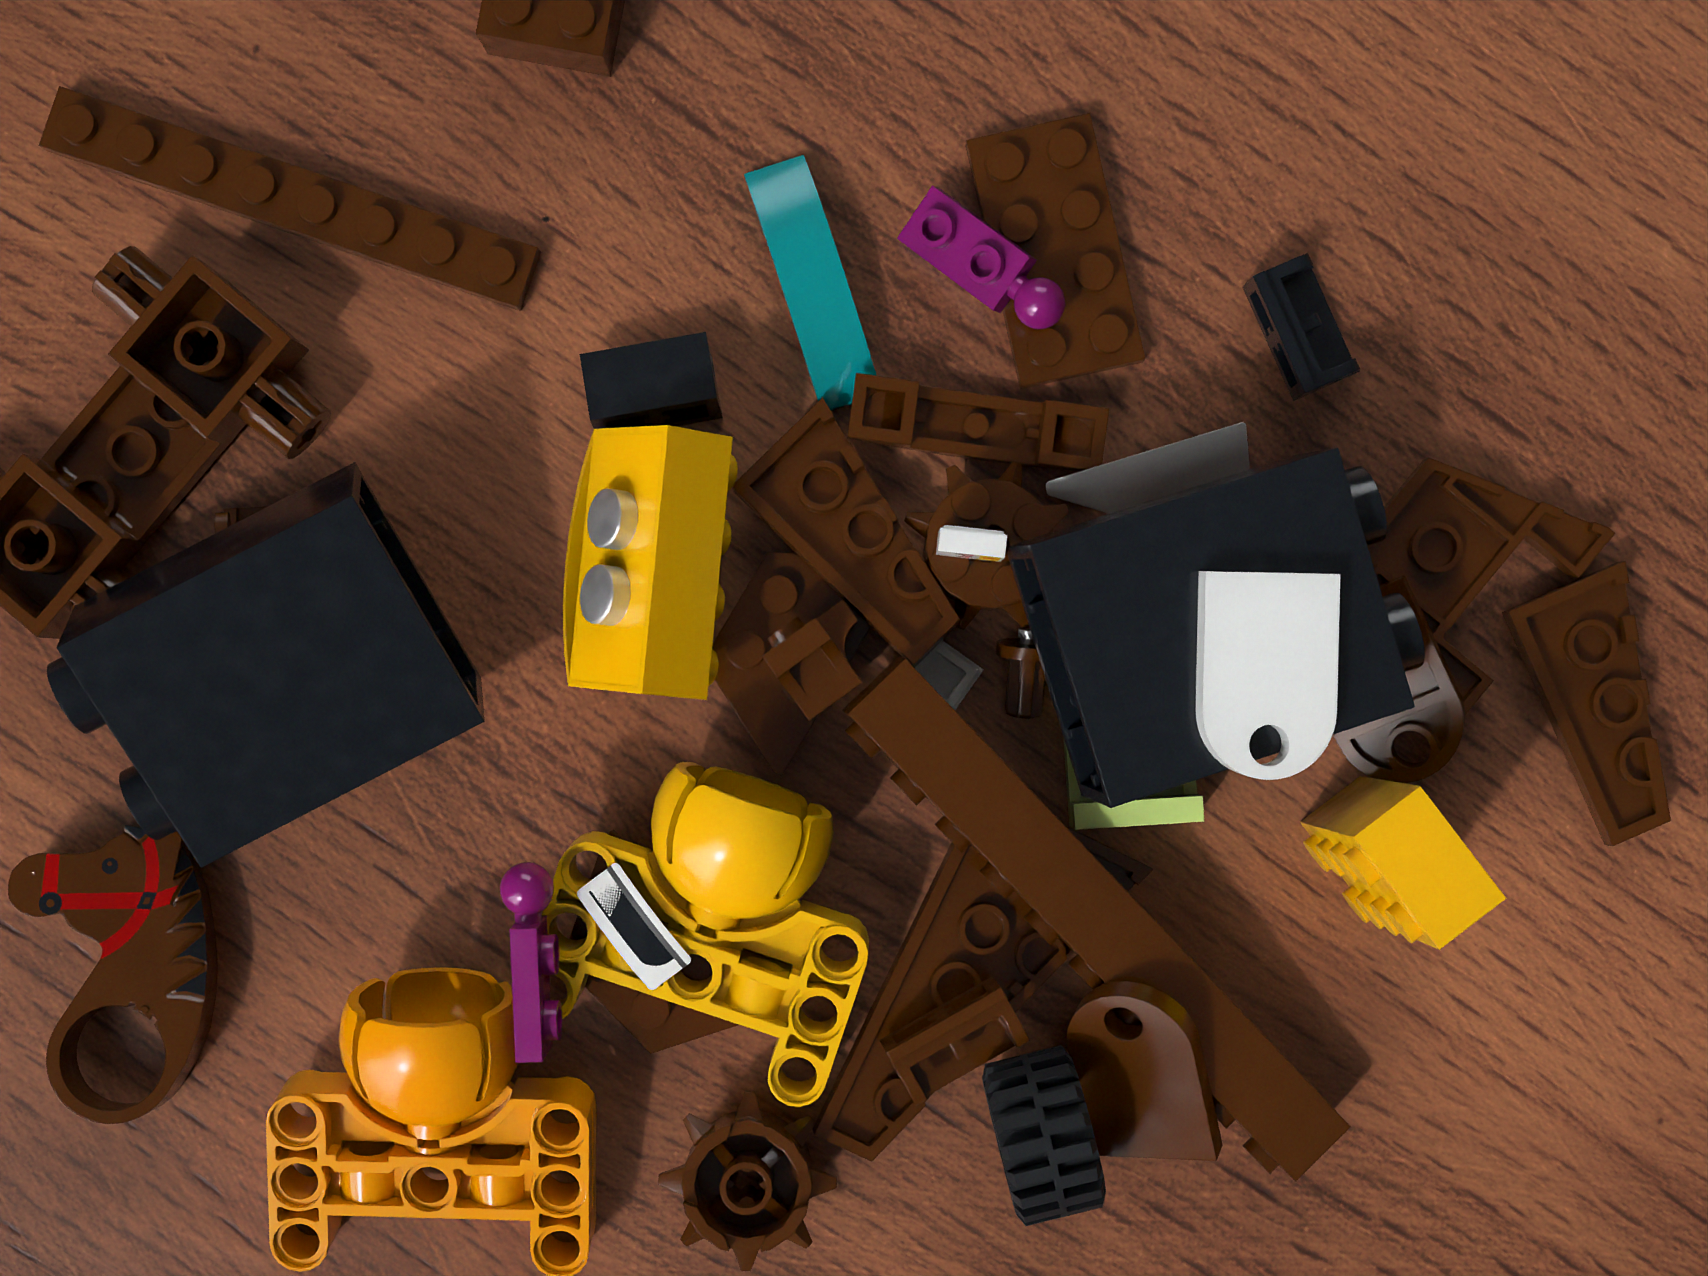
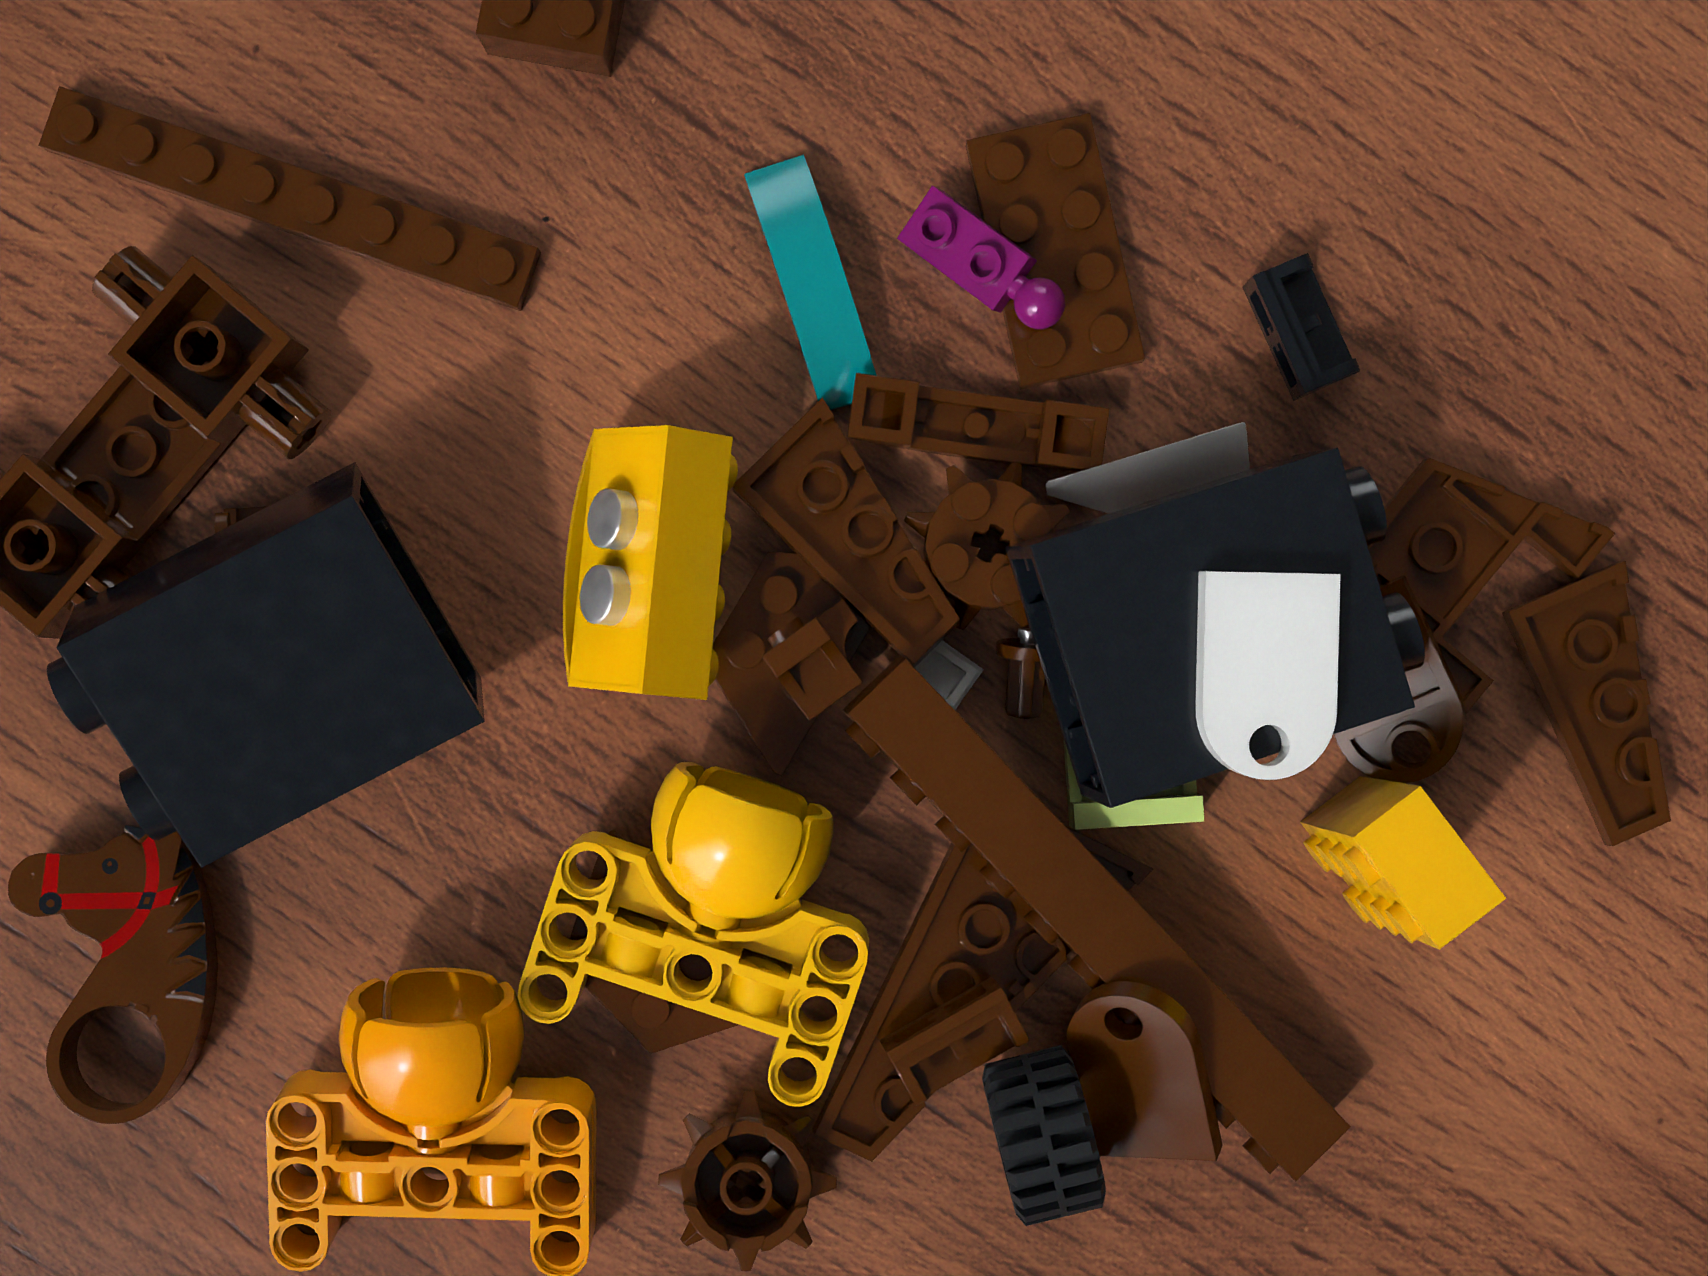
magenta plate [500,862,563,1063] -> none
sticker [577,863,691,990] -> none
black hinge [580,332,723,429] -> none
white tile [936,525,1007,562] -> none

